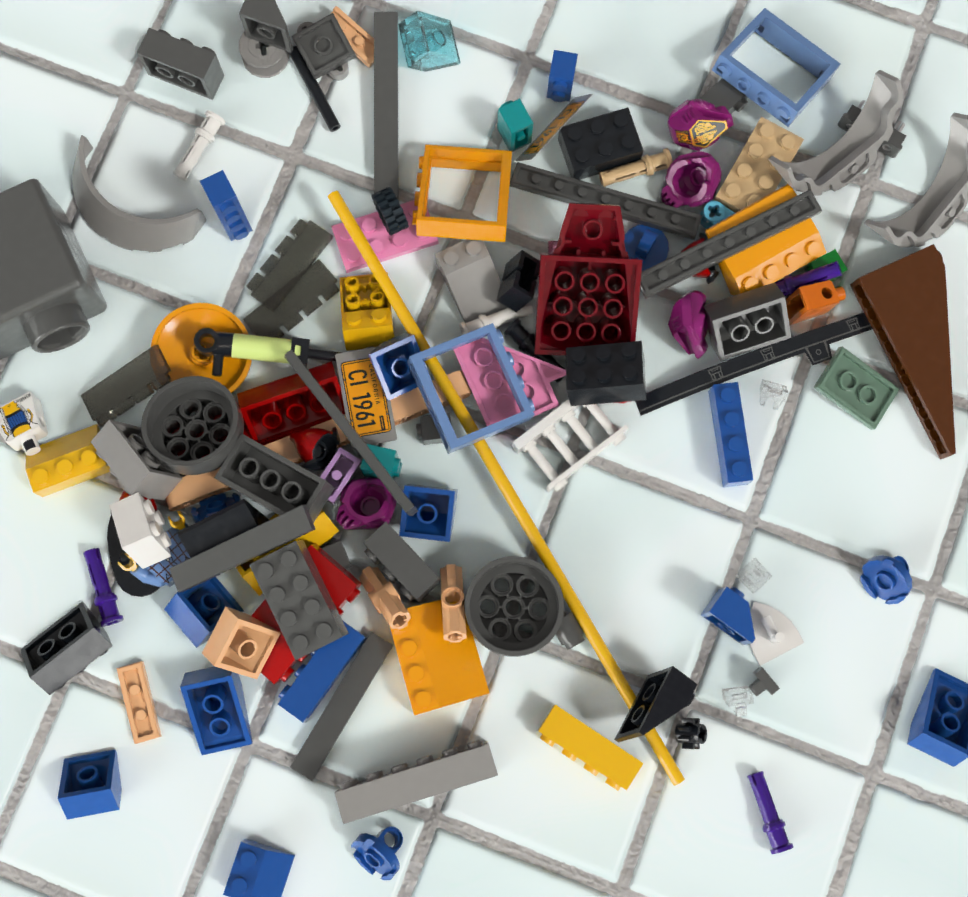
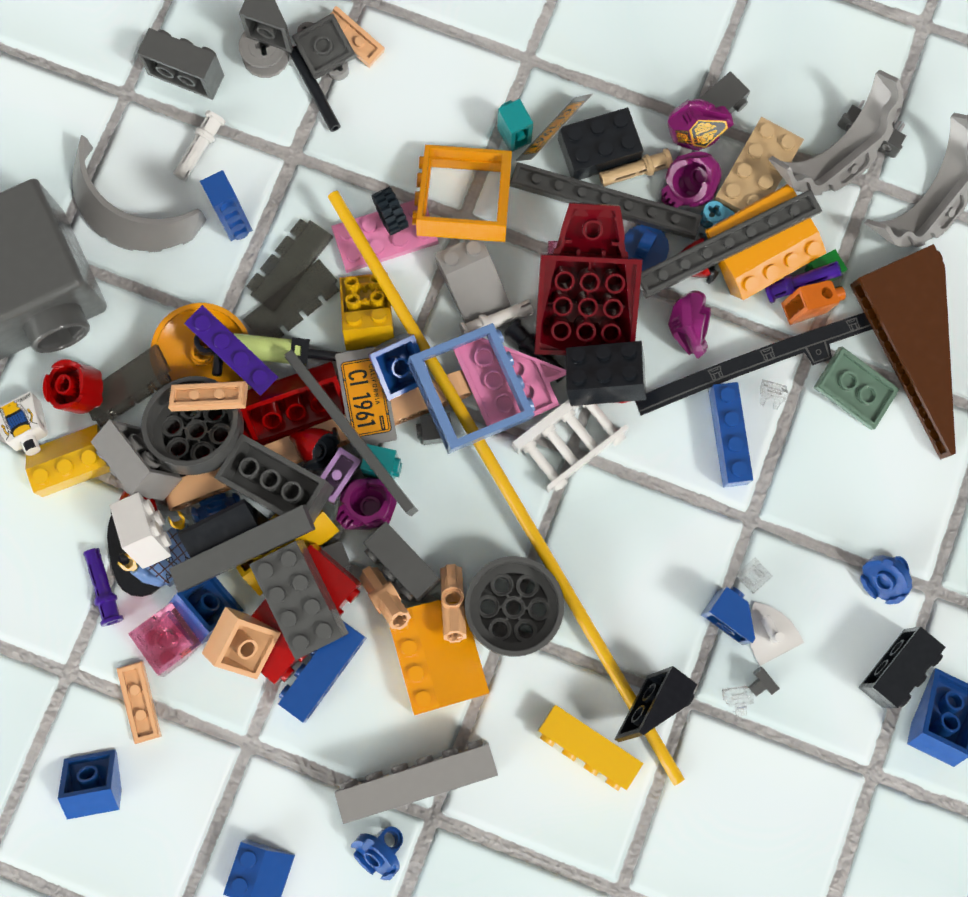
black slope [20,601,113,695] -> none
blue slope [180,666,253,755] -> none
dark grey tile [290,632,393,781] -> none
dark grey tile [374,12,399,199] -> none
clear light blue slope [398,11,461,72] -> none
blue slope [399,484,458,542] -> none
black piece [496,250,540,312] -> none
blue brick [547,50,578,102] -> none
dark grey brick [556,609,585,650] -> none
black gear [675,718,707,749] -> none
dark grey brick [703,282,791,361] -> none
medium blue window [712,8,841,127] -> none
dark purple pin [747,771,794,854] -> none
none -> red brick [43,359,103,414]
none -> clear pink slope [128,602,202,677]
none -> light nougat tile [168,381,248,412]
none -> dark purple brick [184,305,278,396]
none -> black brick [858,626,946,708]

